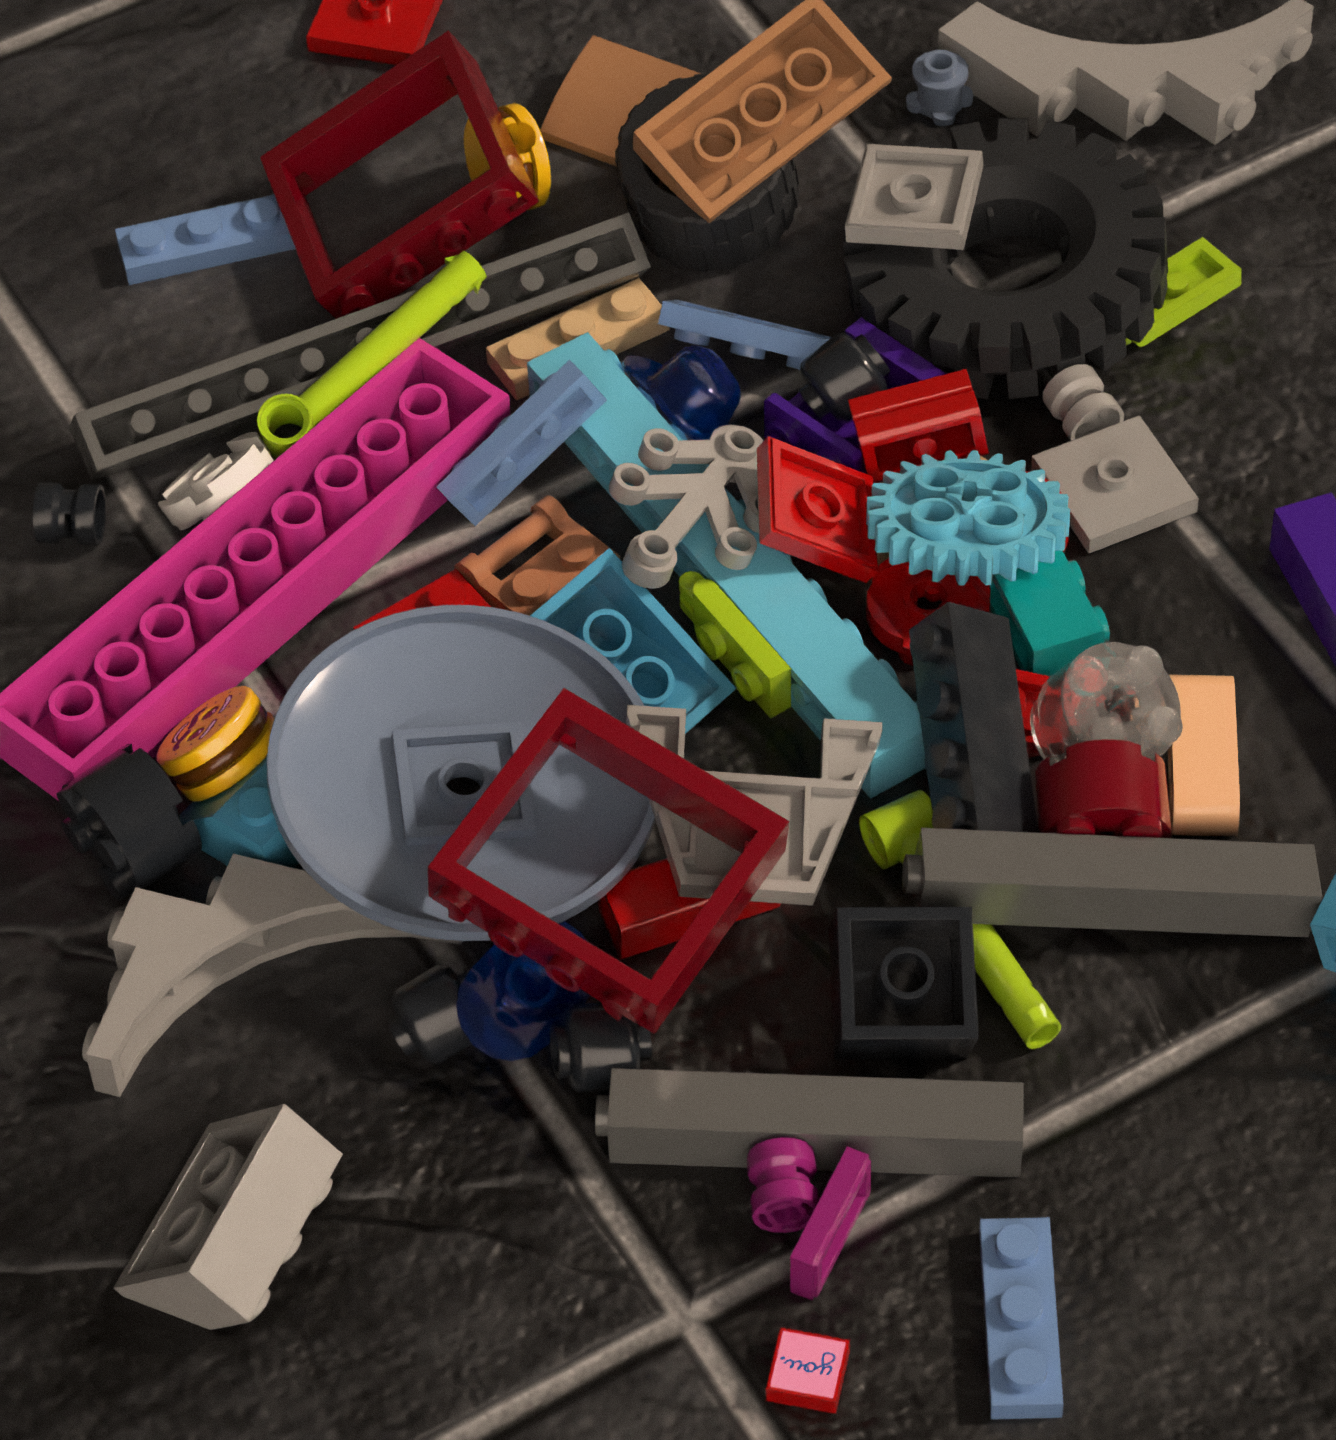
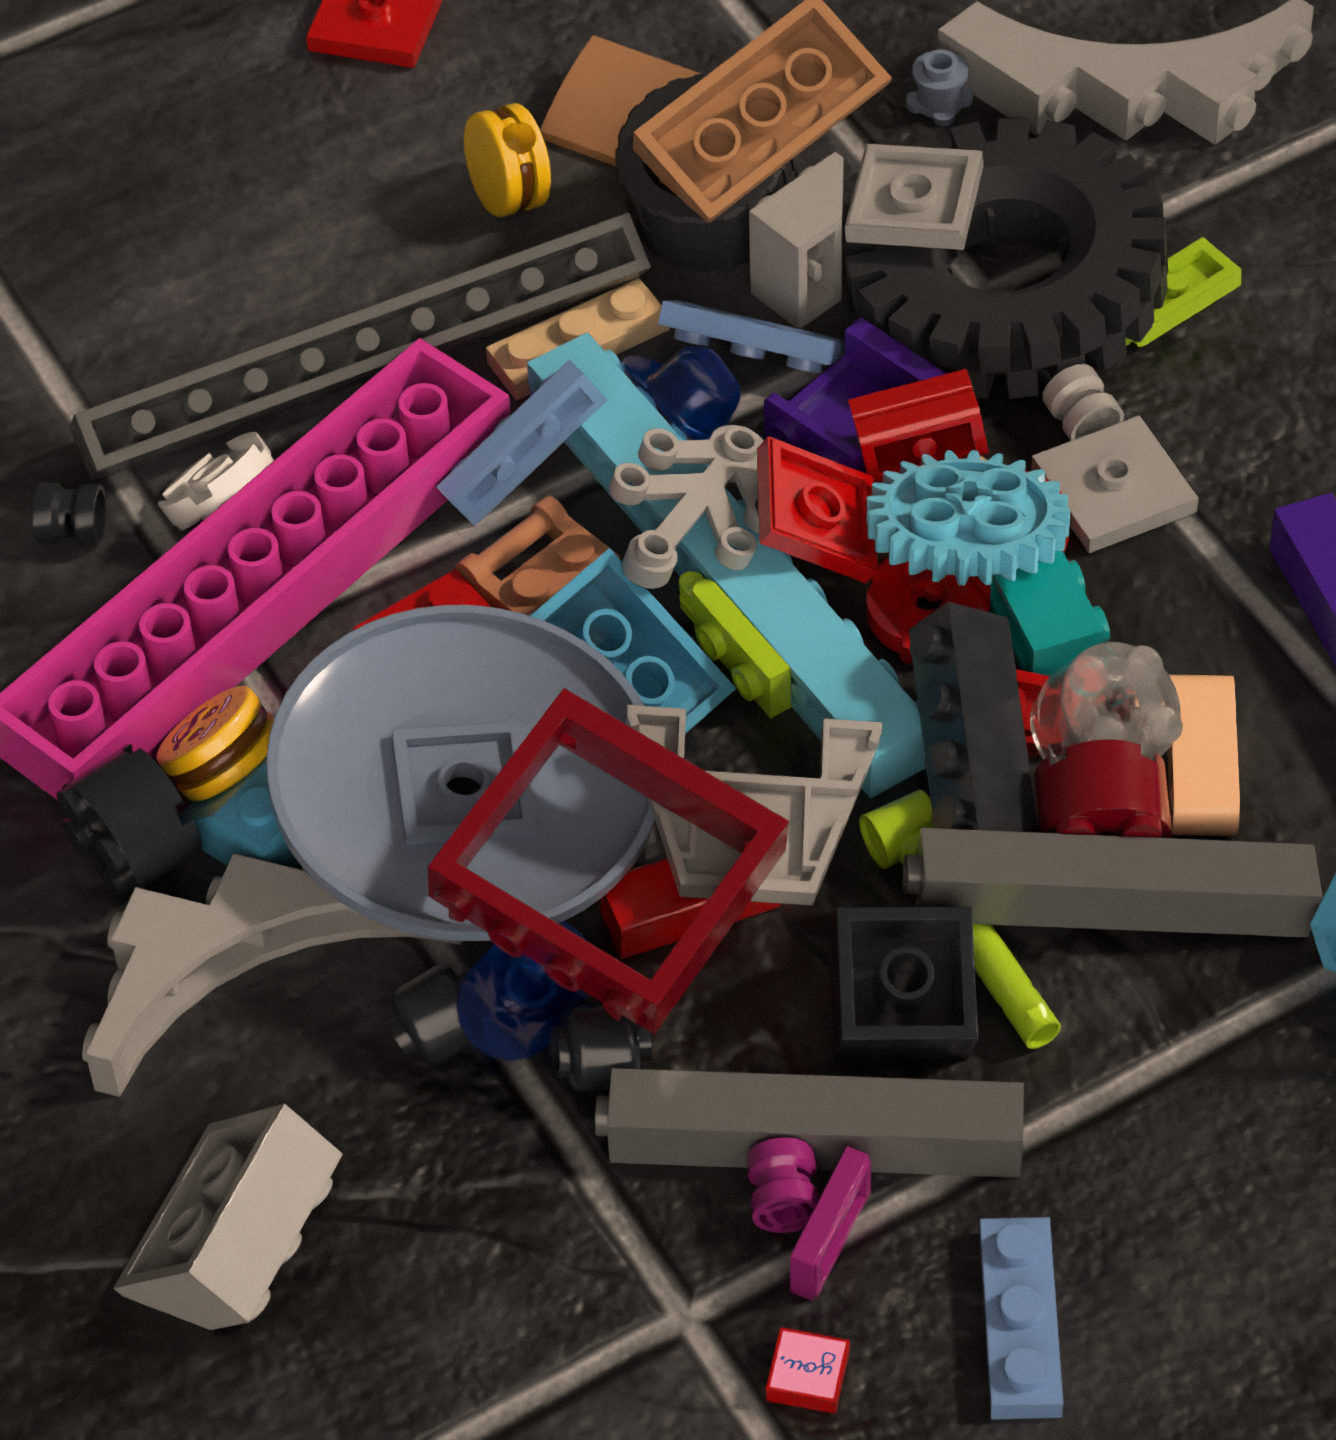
medium blue plate [115,195,296,285] -> none
lime piece [257,251,487,461] -> none
dark red window [260,30,539,319] -> none
black head [798,333,891,423] -> none
none -> light grey slope [749,152,843,329]

